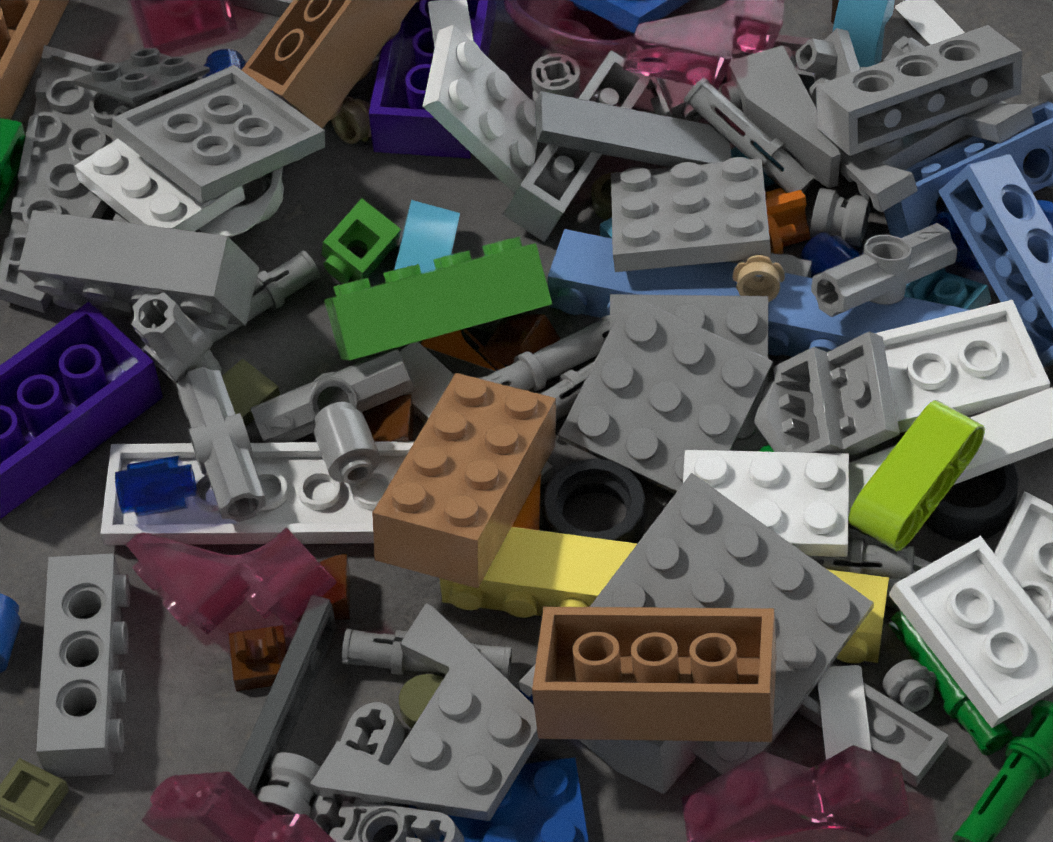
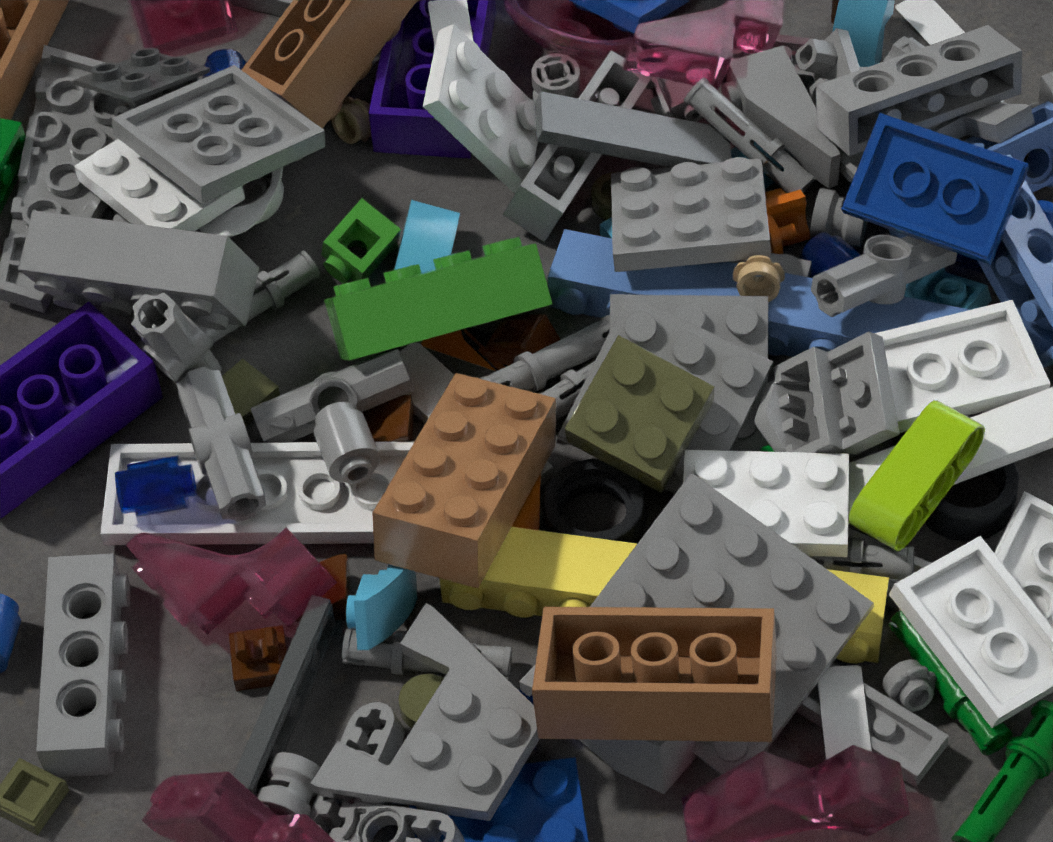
none -> medium azure slope [346,564,417,650]
none -> olive brick [565,335,715,493]
none -> blue tile [841,113,1029,265]

